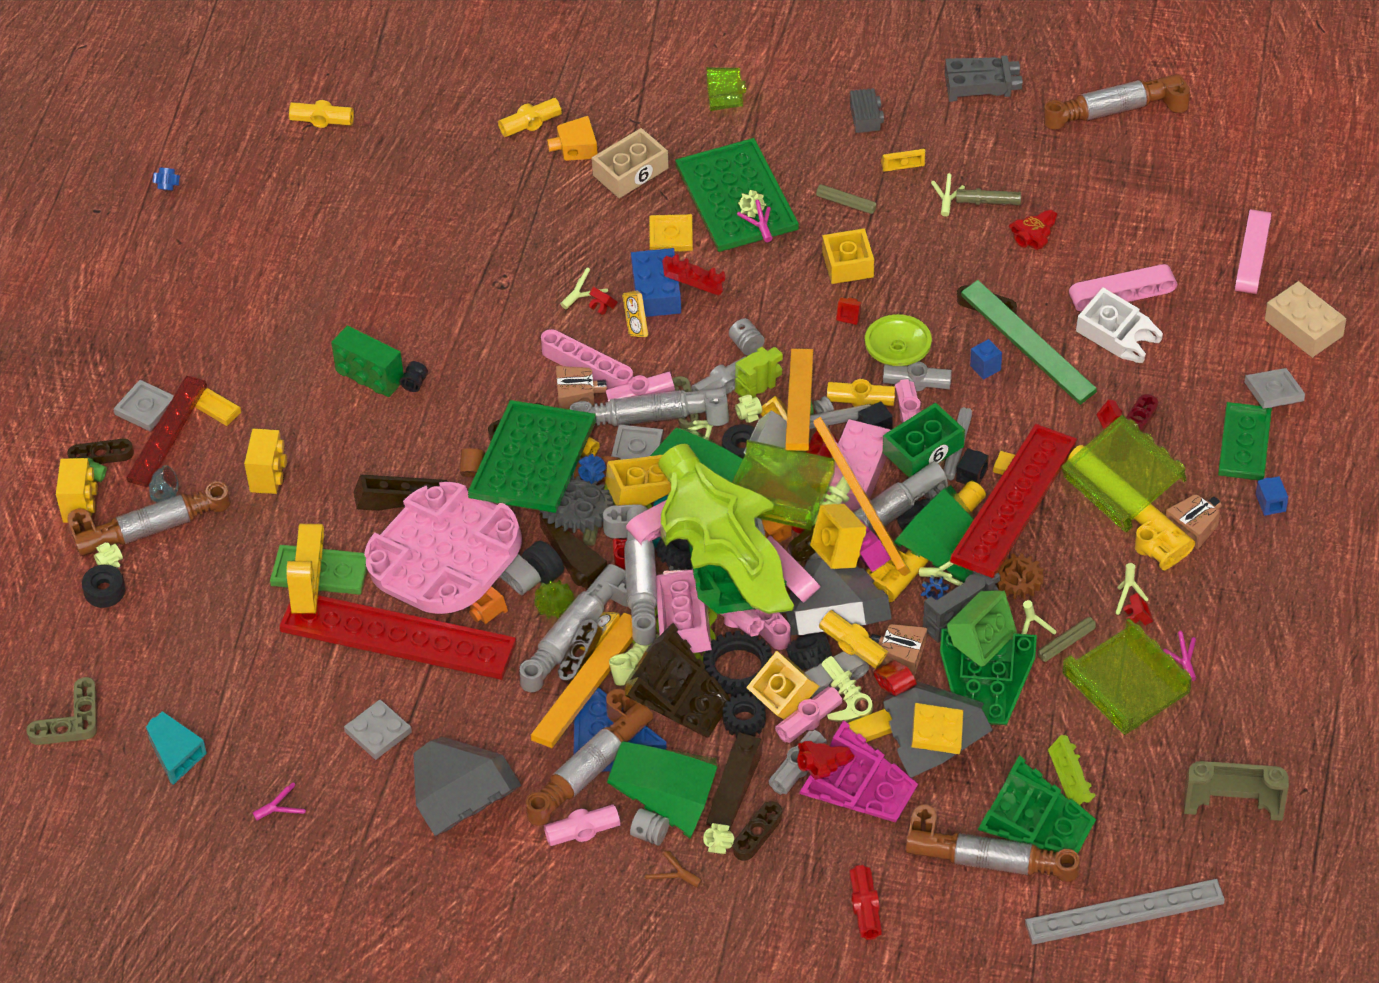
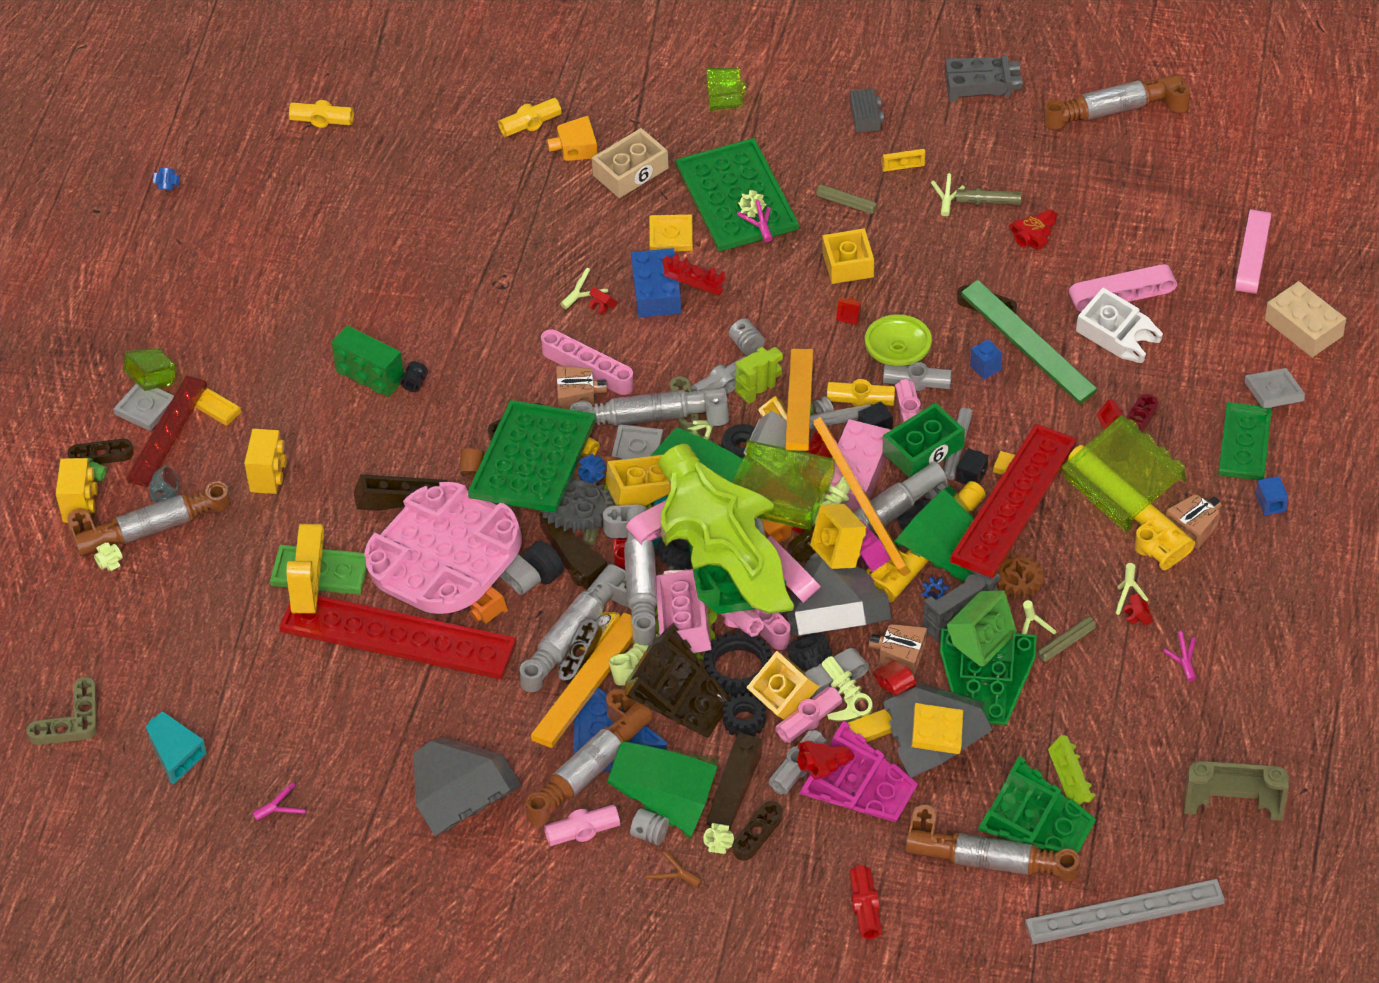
black tyre [82,565,125,608] -> none
light grey plate [344,700,412,760] -> none
clear neon green gear [534,580,574,619] -> none
bright pink piece [606,372,675,401] -> none
slope [622,290,648,337] -> none
yellowish green gear [735,395,762,423] -> none
yellow piece [819,610,888,669] -> none
yellowish green plant [919,561,963,586] -> none
clear neon green panel [1063,618,1192,735] -> none
none -> clear neon green torso [123,348,176,391]

